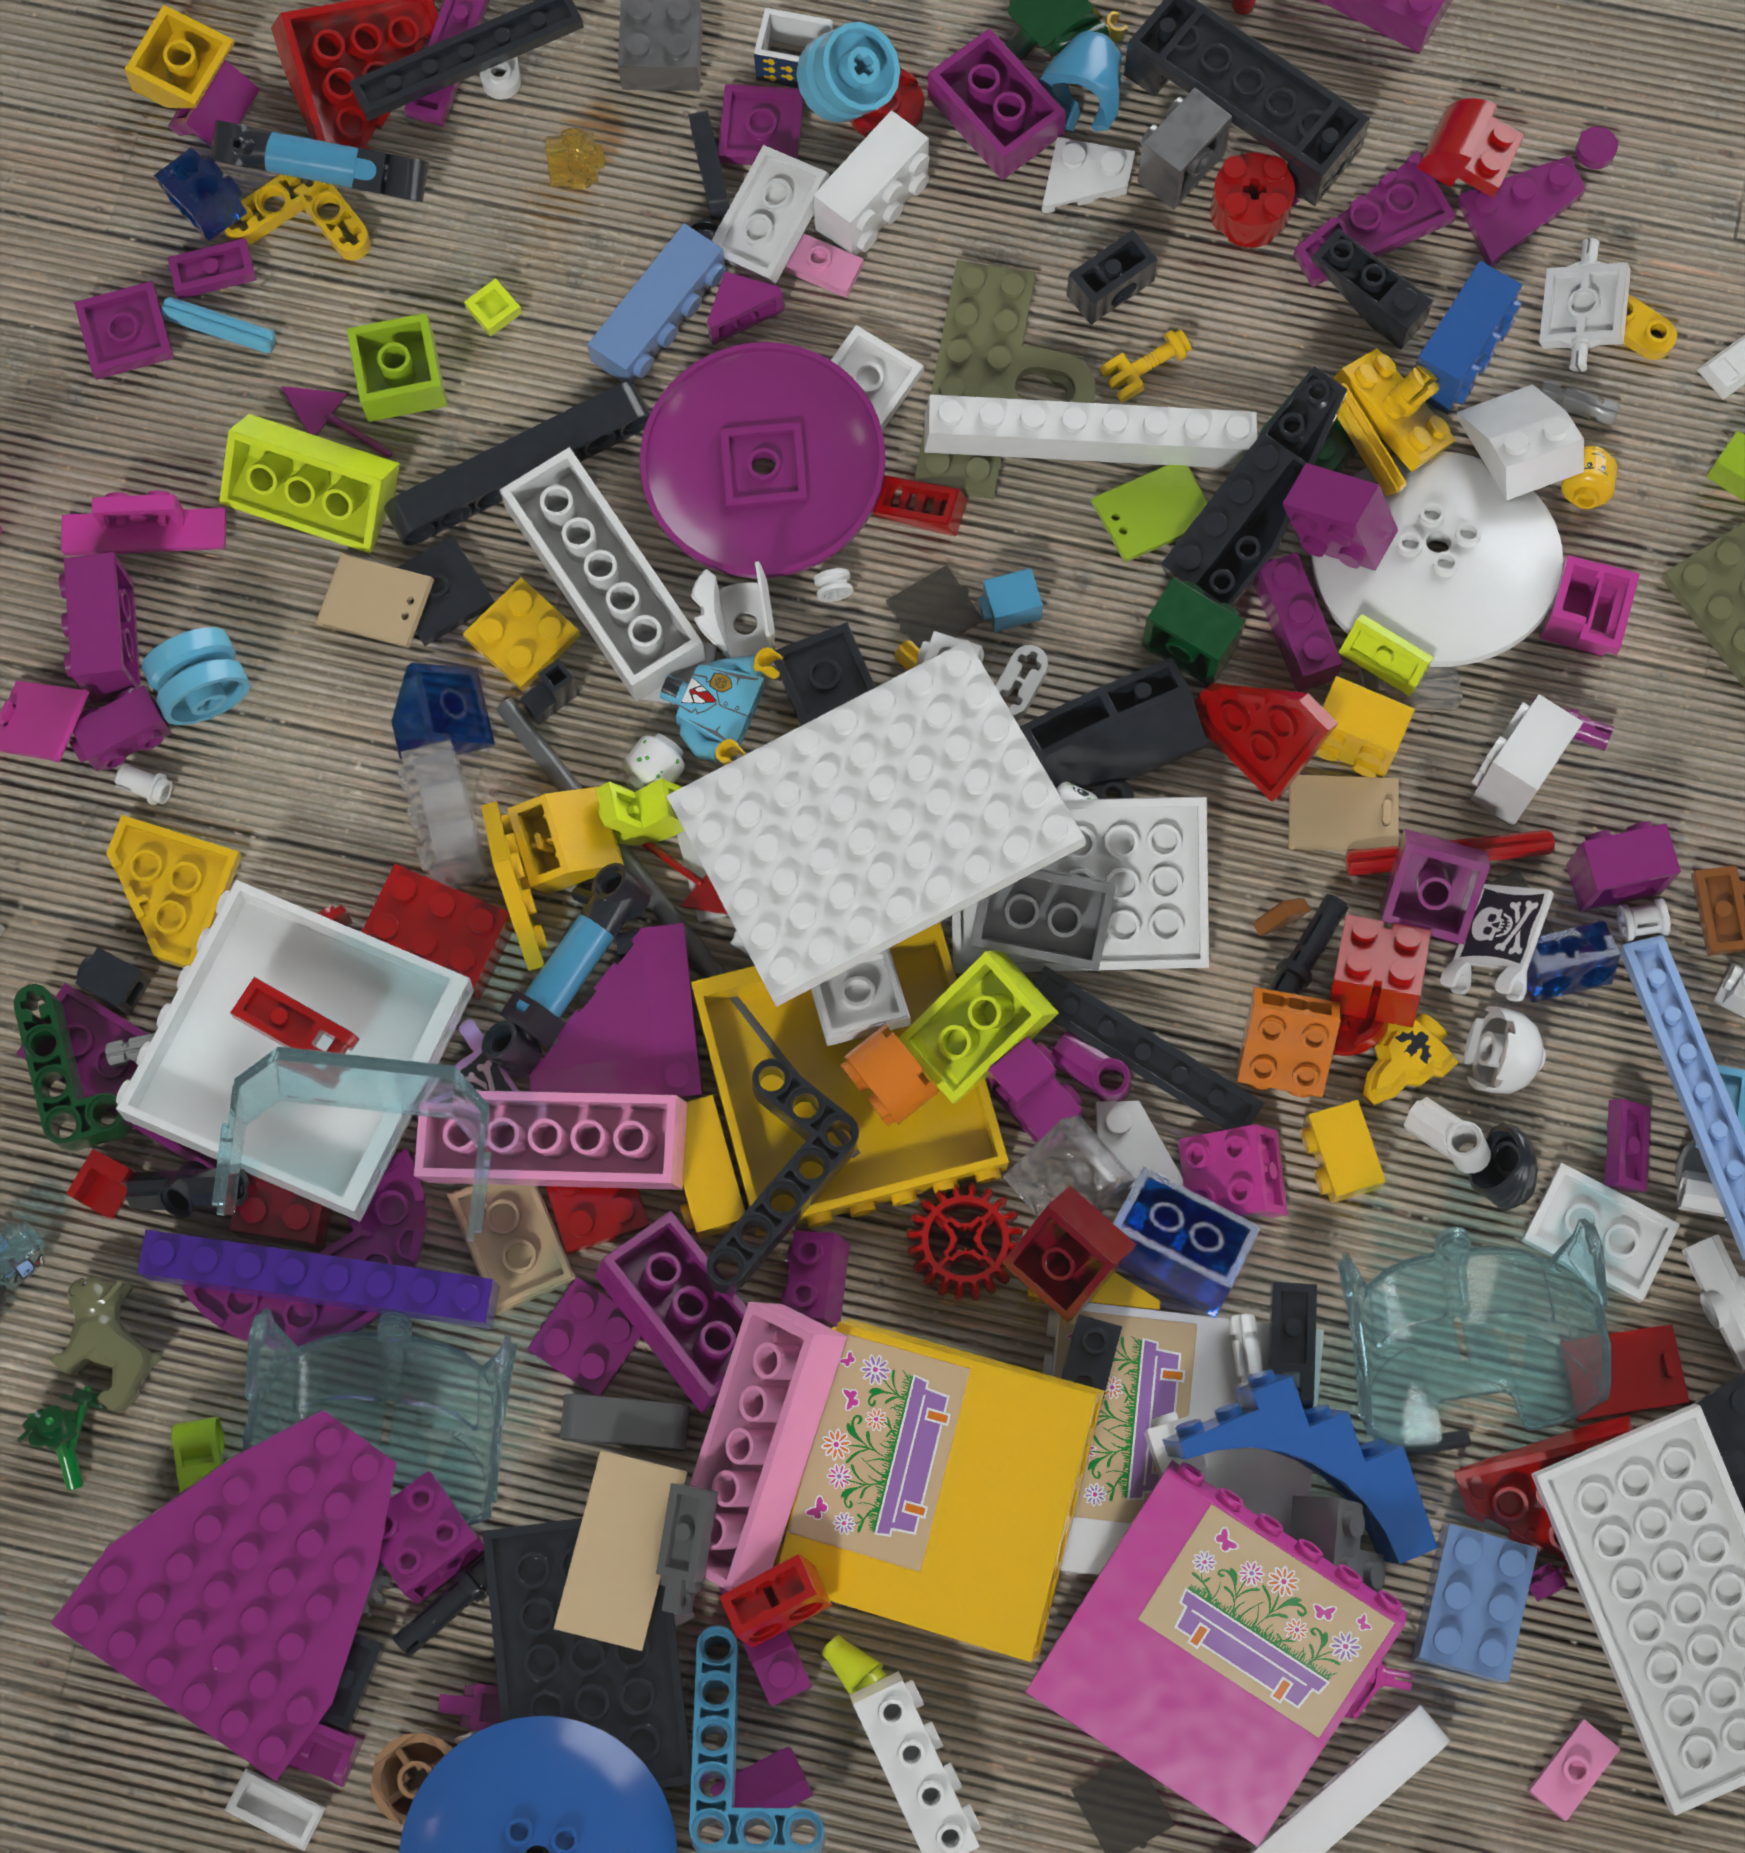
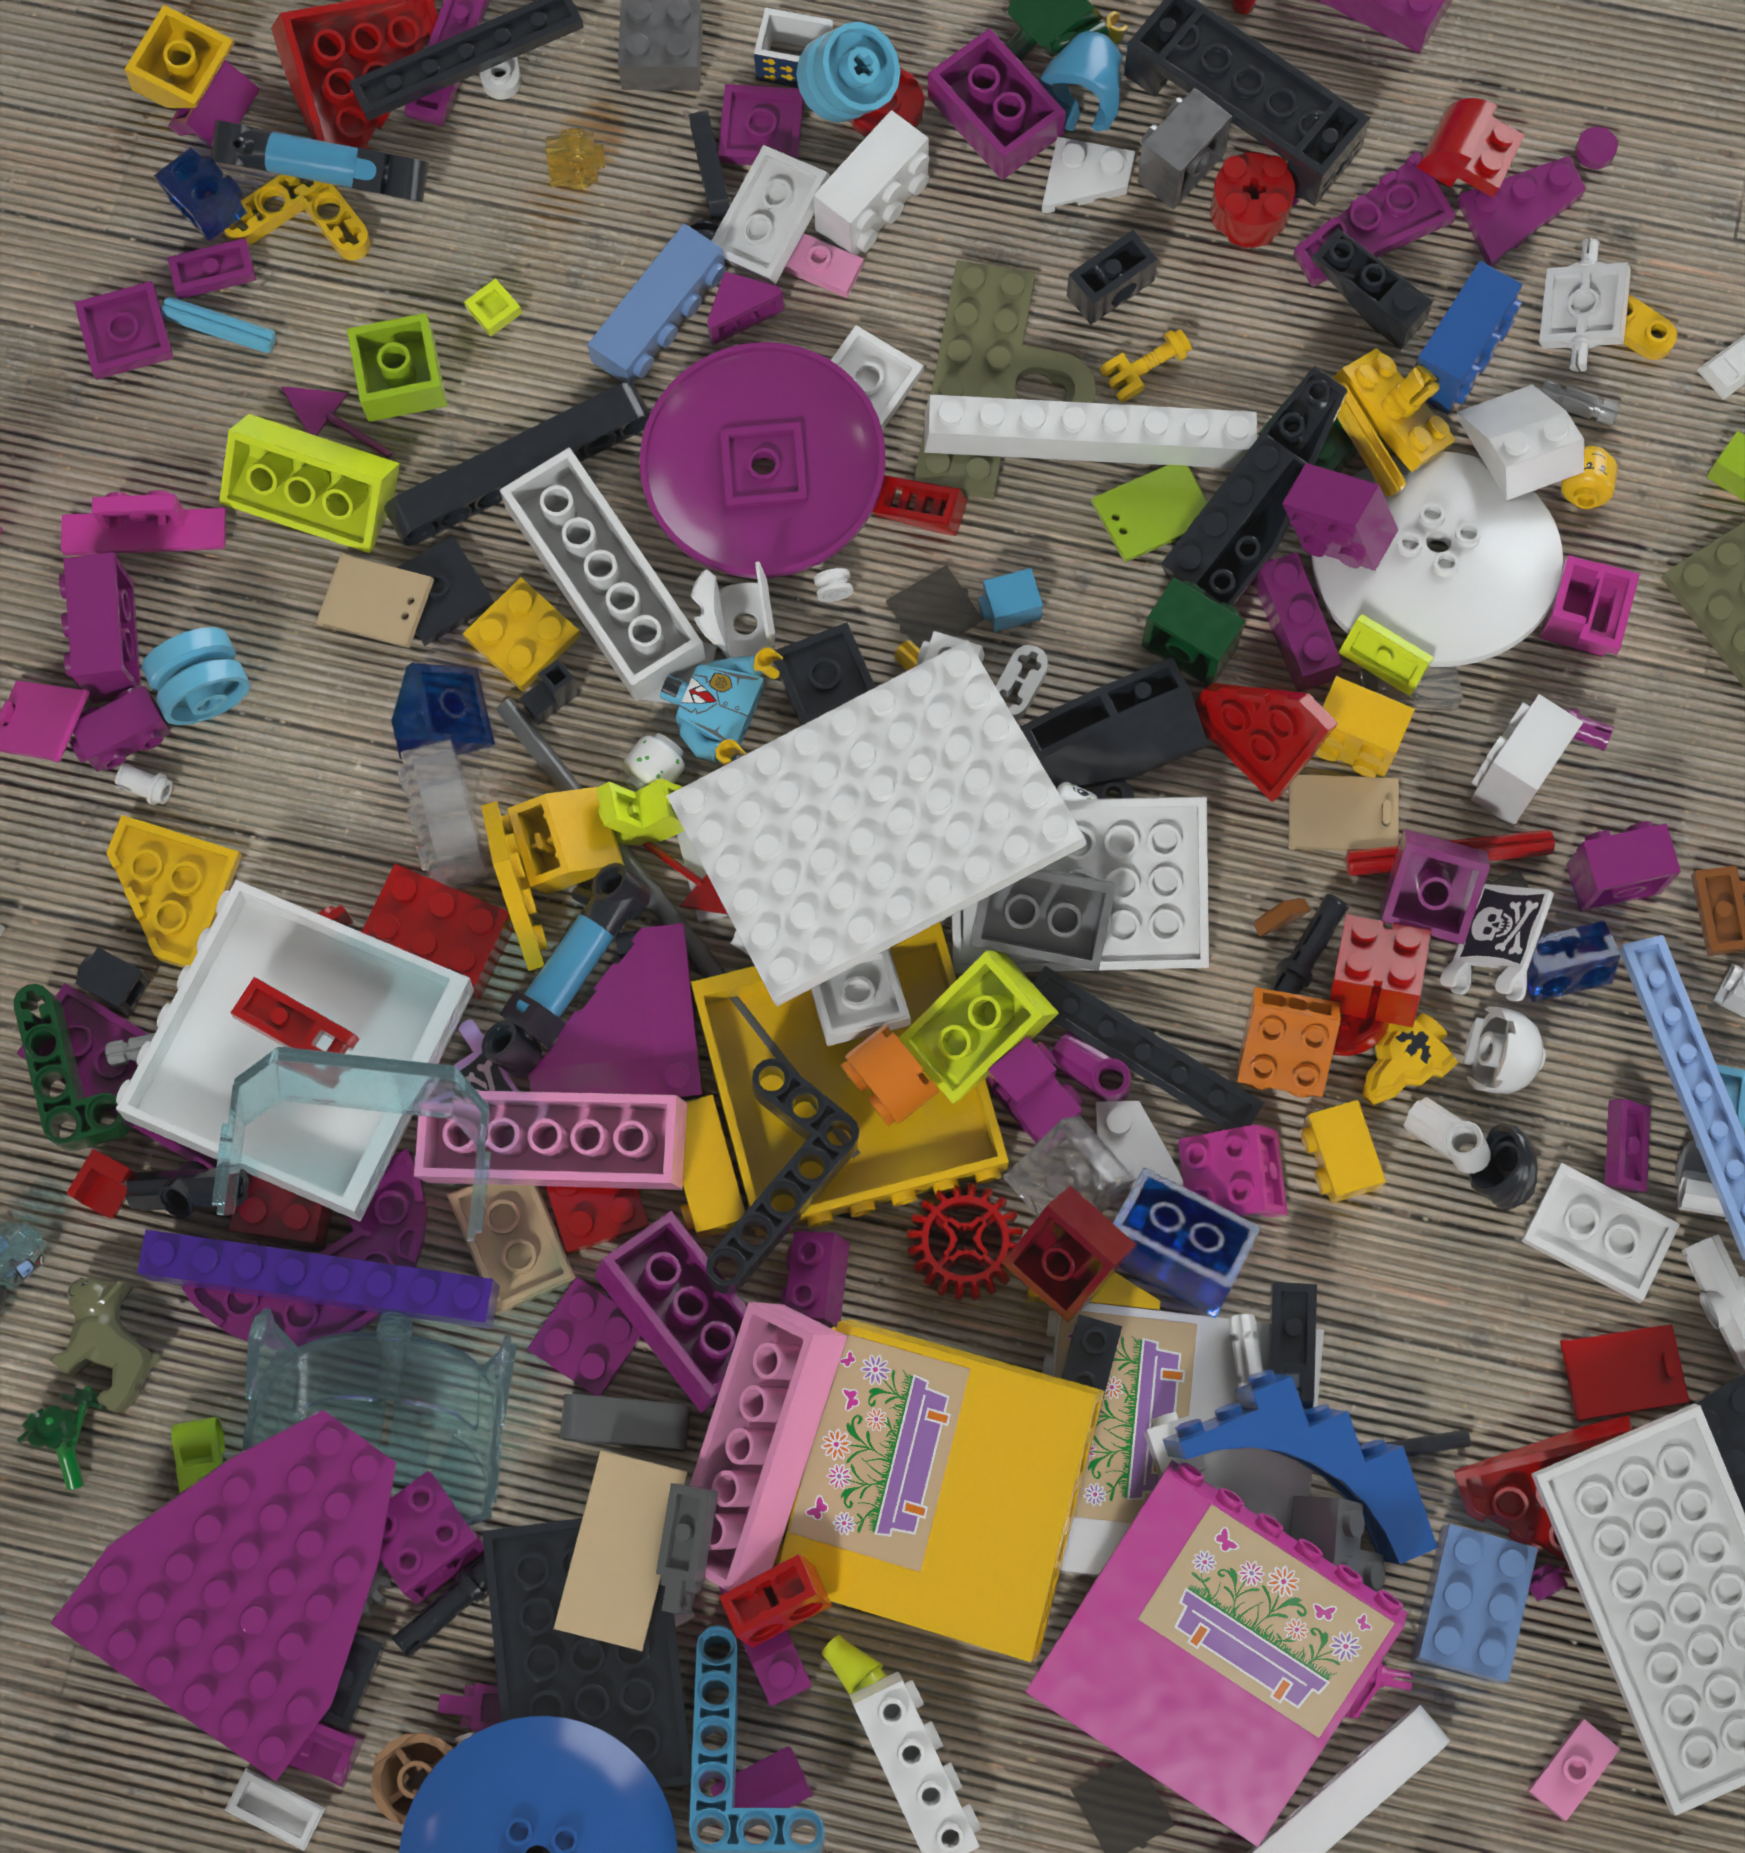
clear light blue piece [1337,1218,1611,1447] -> none
white bush [1617,898,1671,943] -> none

